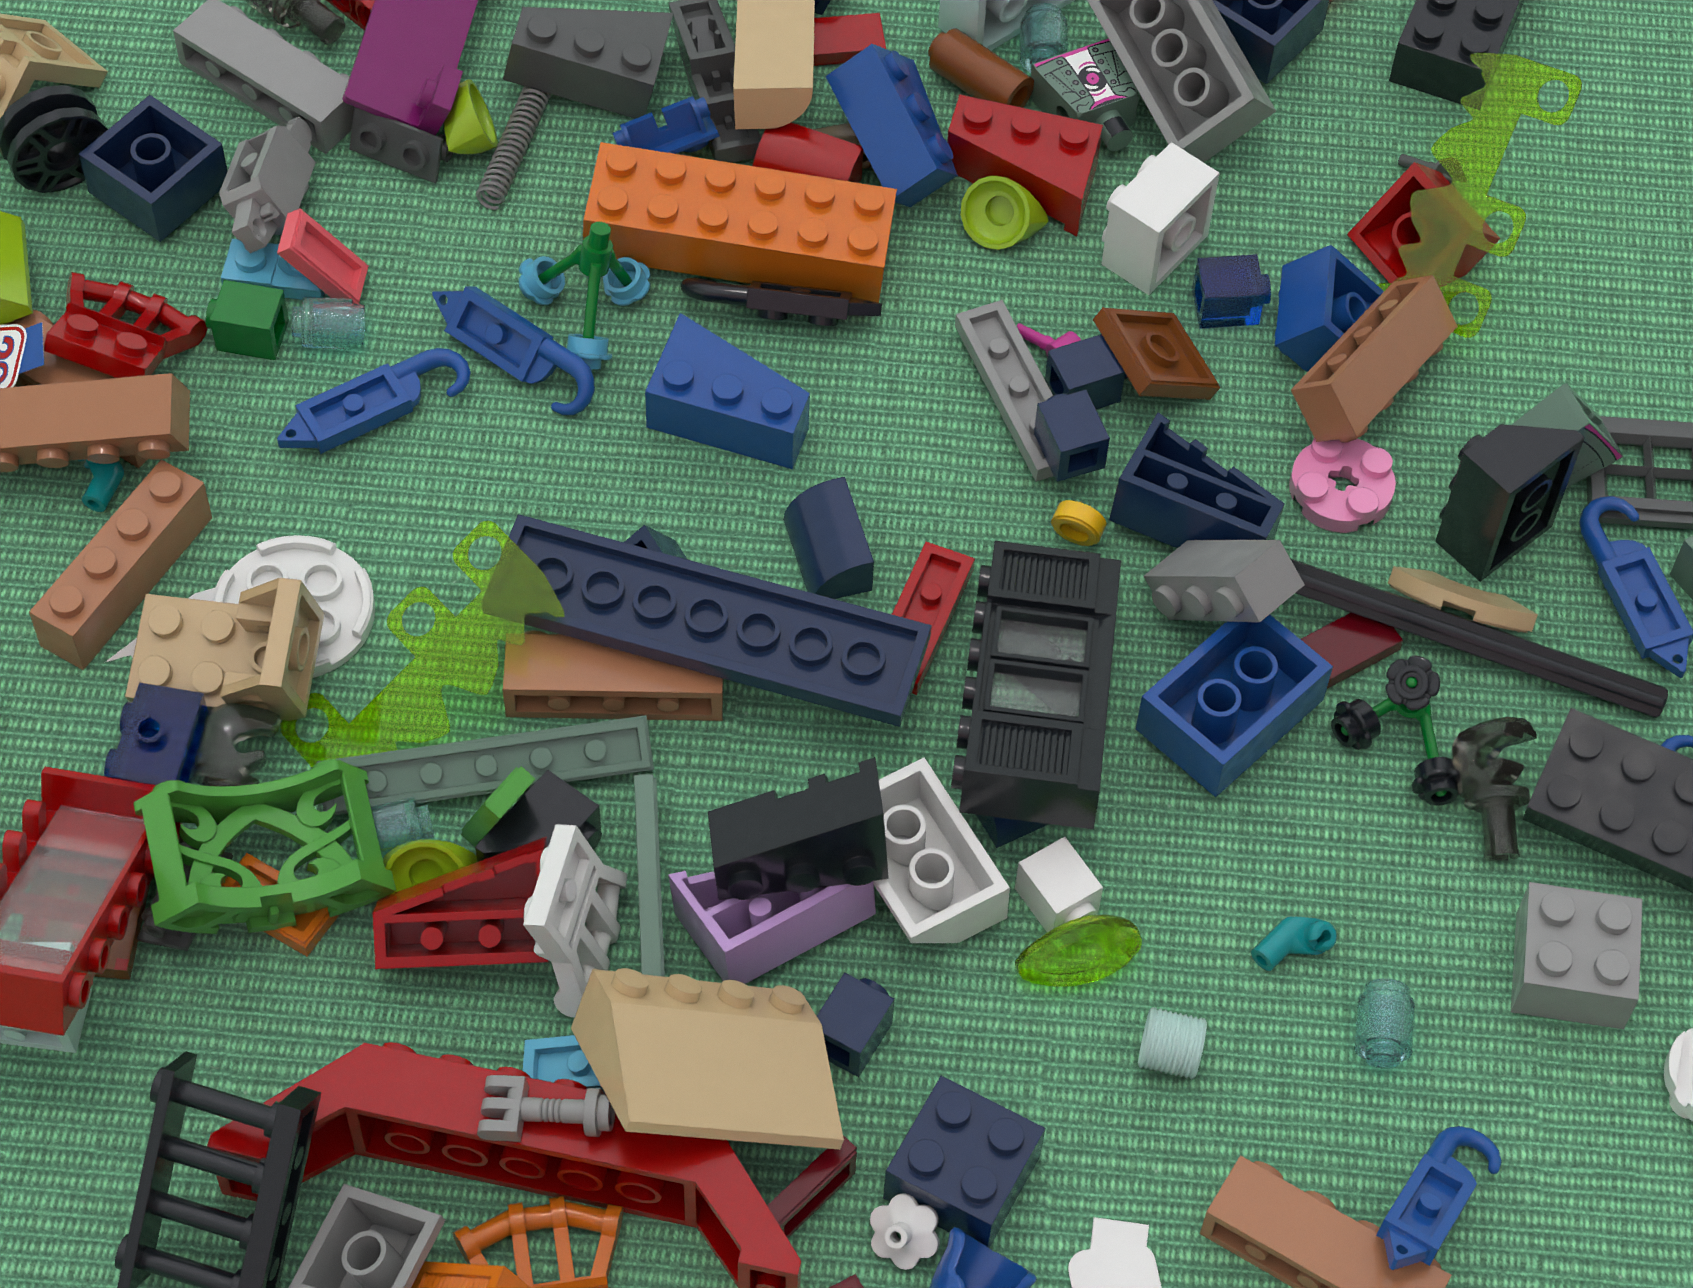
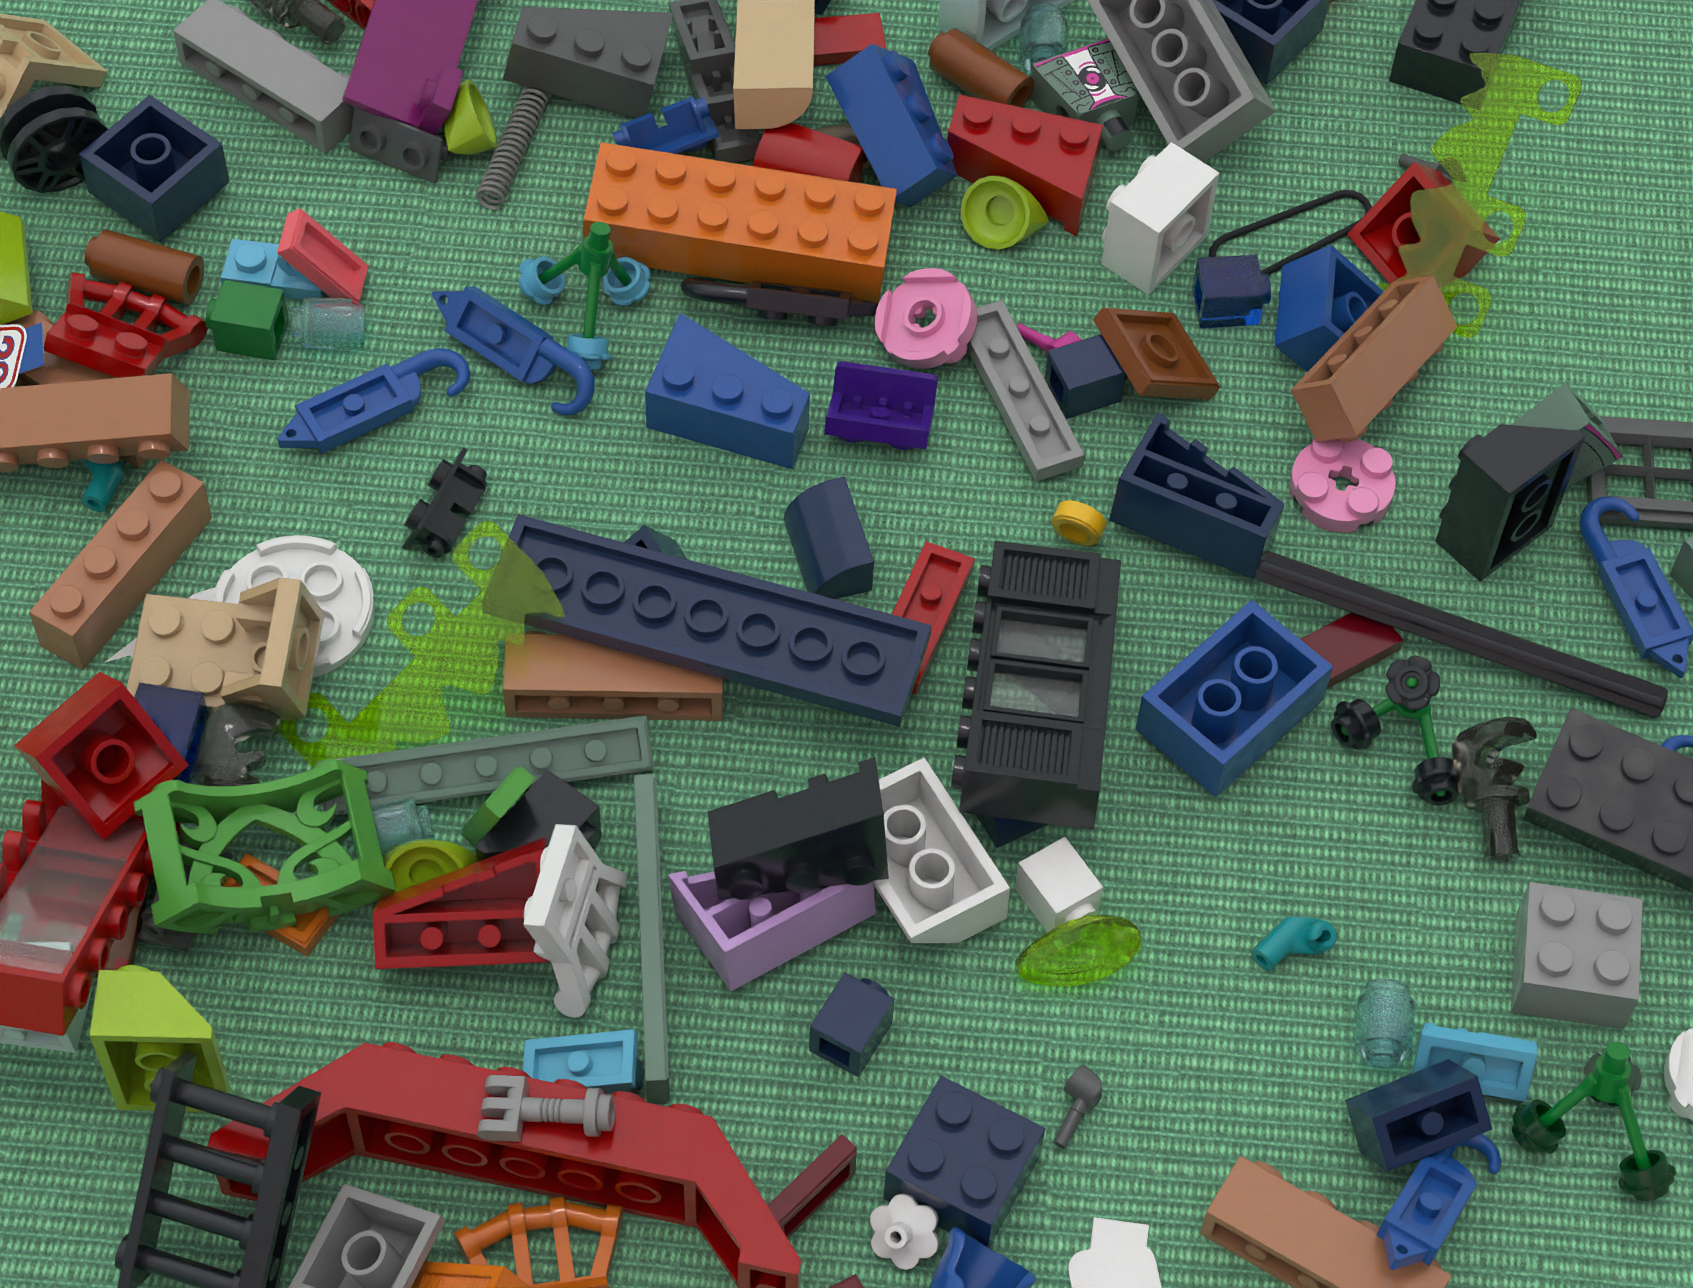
light grey hinge [219,117,316,253] -> none
tan slope [571,968,844,1150] -> none
dark blue brick [1034,390,1110,482] -> none
light aqua piece [1138,1007,1207,1080] -> none
light grey brick [1144,540,1305,622] -> none
tan tile [1388,566,1538,633] -> none
none -> red slope [14,672,189,840]
none -> dark orange brick [84,229,204,305]
none -> lime slope [89,965,233,1112]
none -> black hinge [402,447,488,558]
none -> dark purple bracket [824,361,938,450]
none -> bright pink plate [875,268,977,369]
none -> dark grey hand [1053,1065,1103,1149]
none -> black piece [1209,190,1372,284]
none -> dark blue brick [1345,1059,1492,1172]
none -> medium azure plate [1411,1023,1537,1102]
none -> plant [1512,1042,1676,1201]

